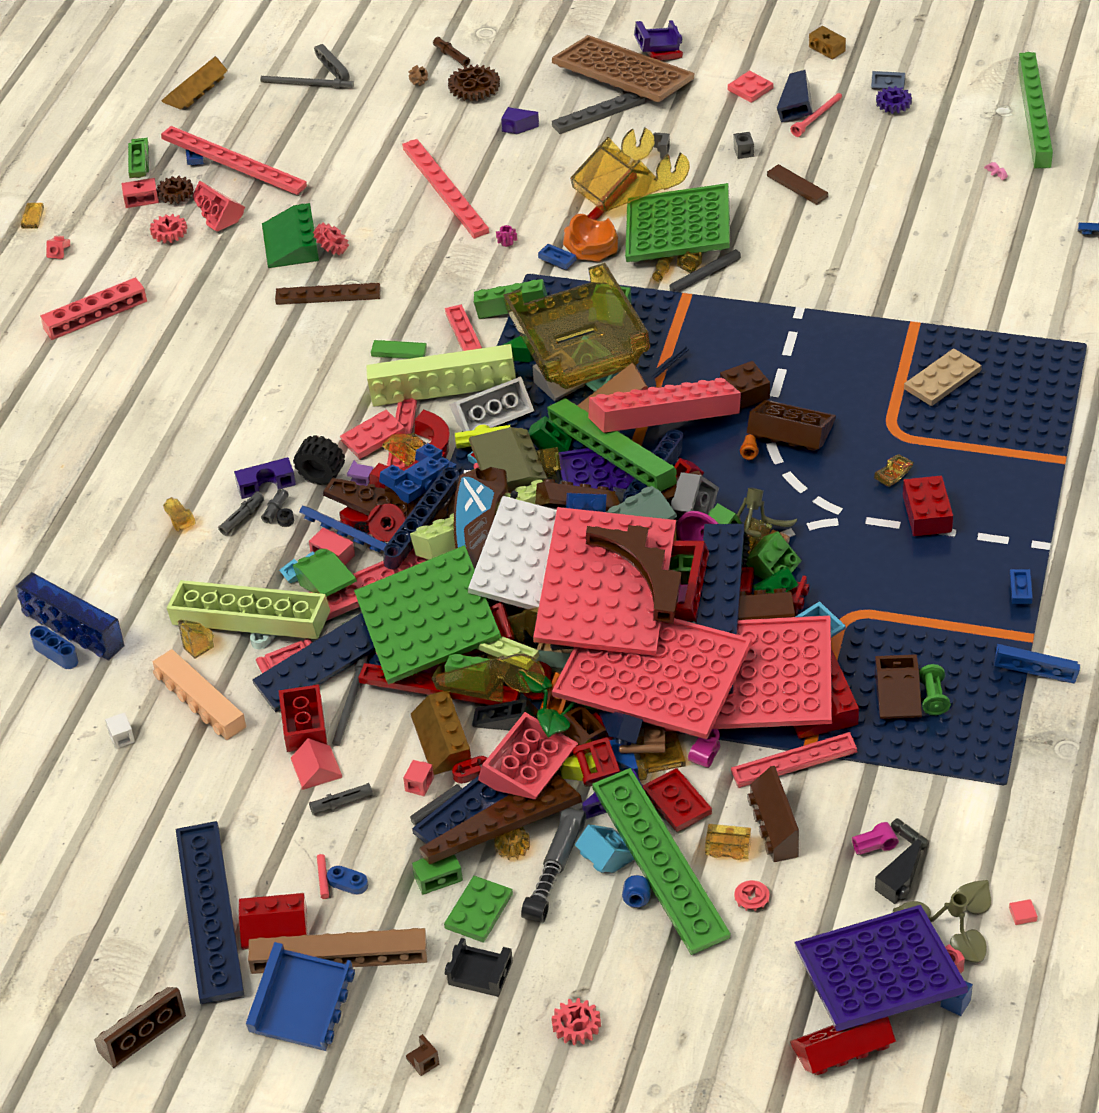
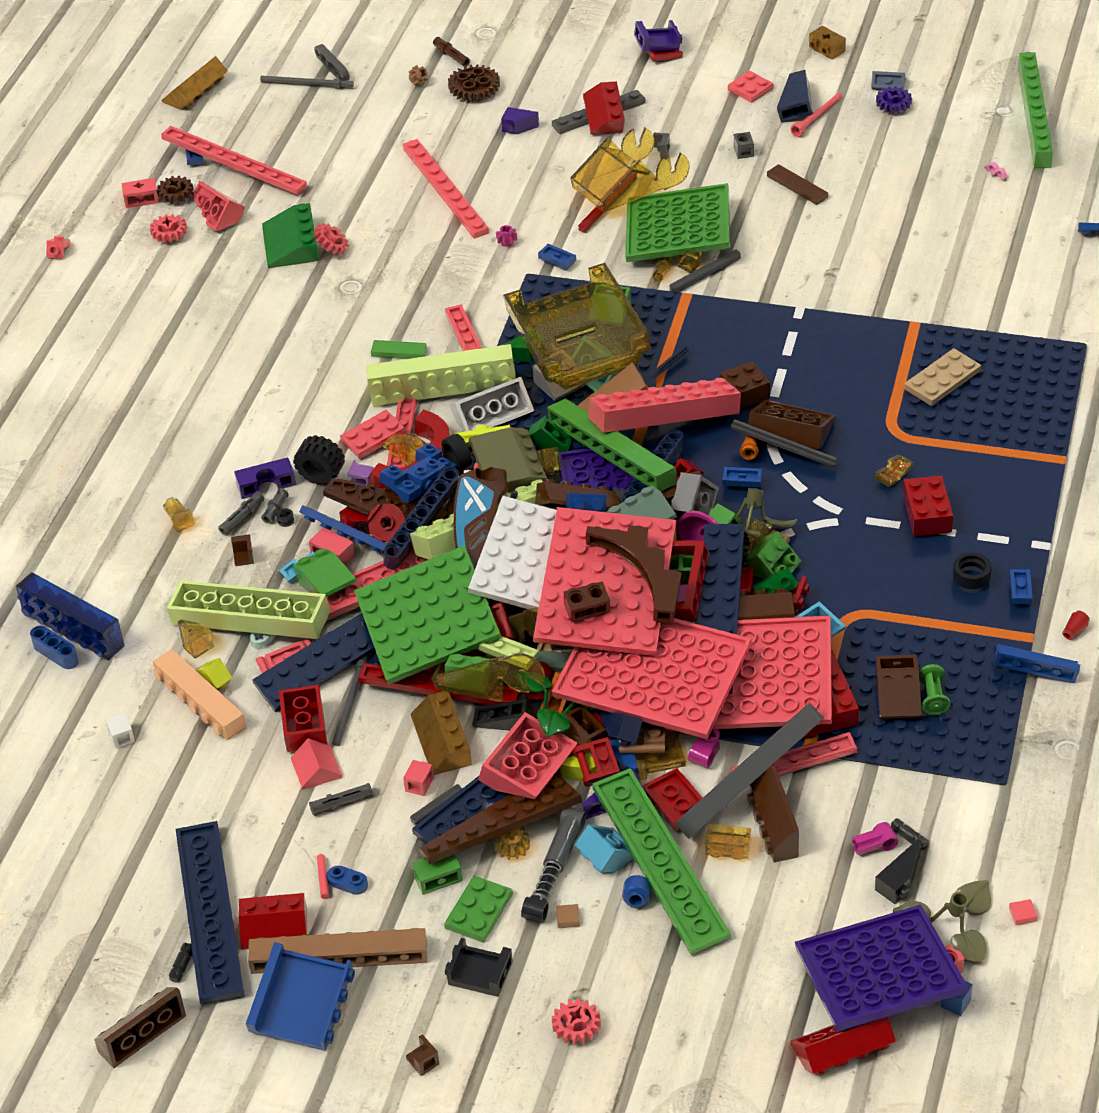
clear yellow tile [21,203,44,229] -> none
coral brick [40,277,147,340] -> none
bright green bracket [128,137,149,178] -> none
reddish brown plate [275,283,381,305] -> none
red beam [452,756,487,784] -> none
bright green brick [473,279,548,319] -> none
medium nougat plate [552,35,695,102] -> none
orange piece [563,214,618,262] -> none
coral gear [734,880,769,911] -> none
none -> pearl dark grey axle [169,942,193,982]
none -> neon yellow slope [195,658,232,691]
none -> reddish brown panel [231,534,254,566]
none -> black tyre [441,434,472,471]
none -> medium nougat tile [556,904,580,928]
none -> reddish brown brick [563,581,610,622]
none -> red slope [583,81,625,135]
none -> dark grey beam [675,702,824,839]
none -> blue plate [722,467,762,487]
none -> dark grey axle [731,420,838,468]
none -> black tyre [953,552,991,589]
none -> red cone [1062,610,1090,640]

